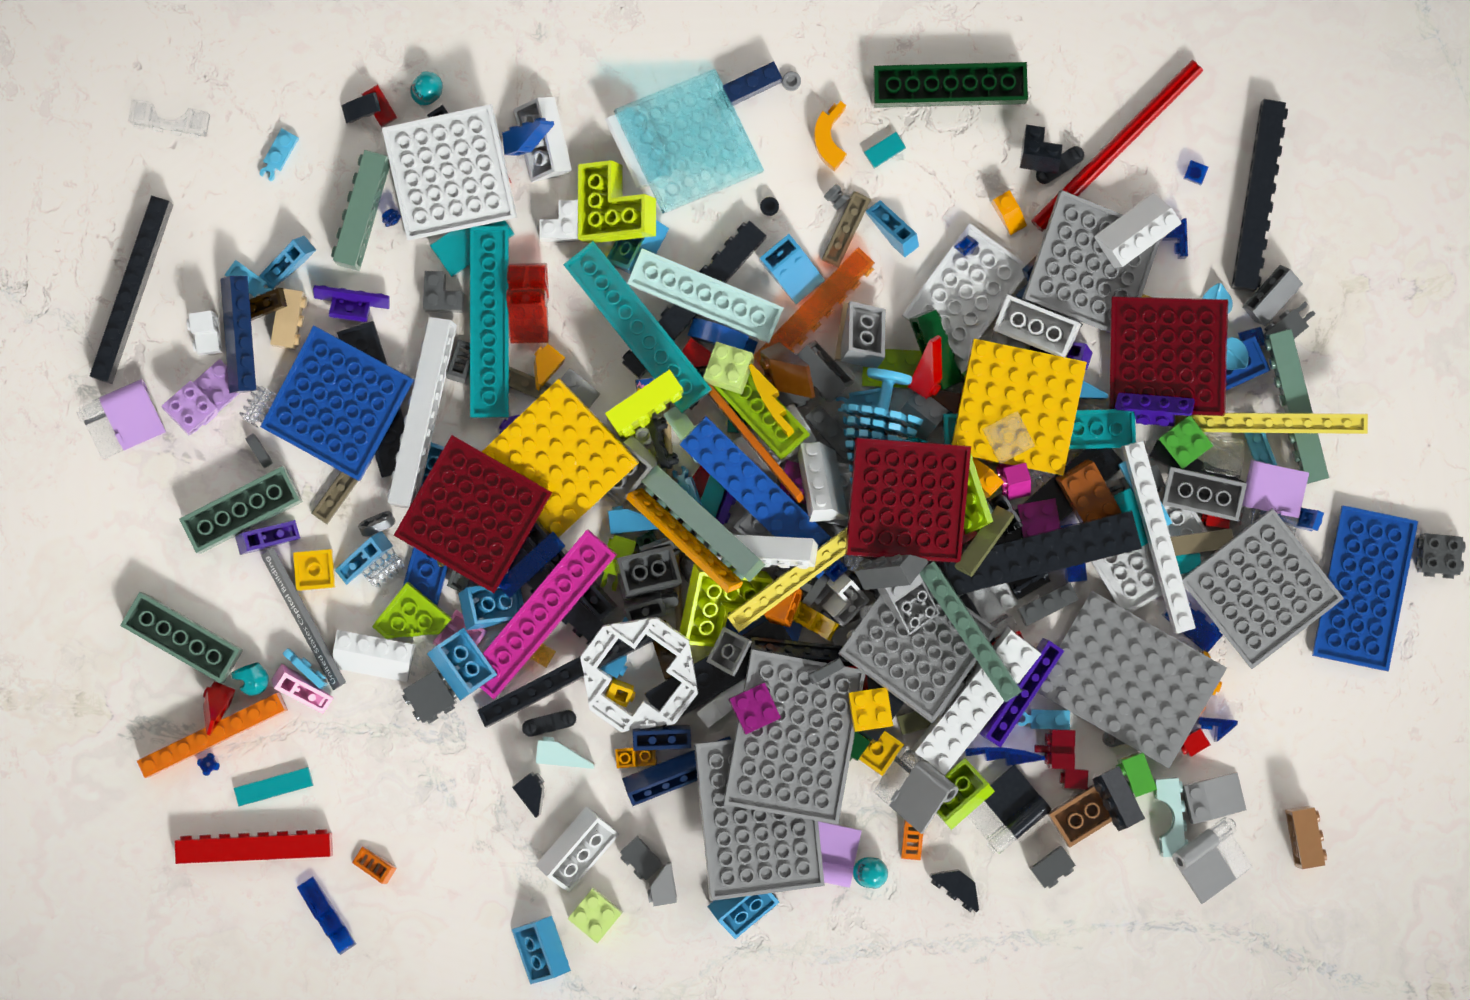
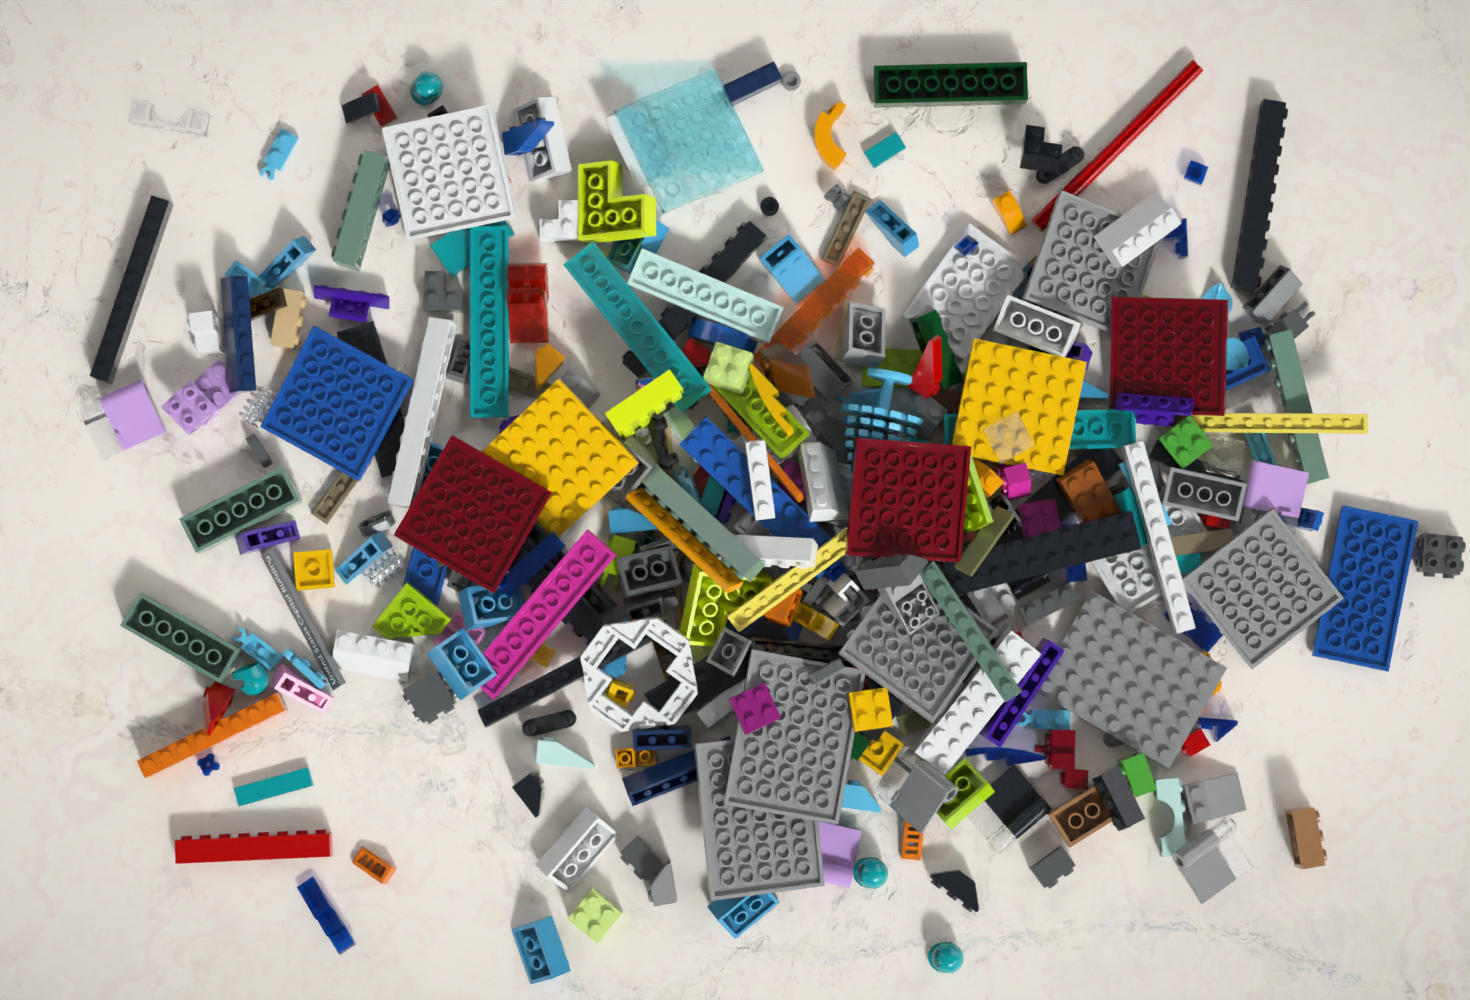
none -> medium azure plate [232,627,283,671]
none -> white brick [745,439,775,521]
none -> medium azure slope [842,780,881,812]
none -> teal helmet [928,942,964,973]

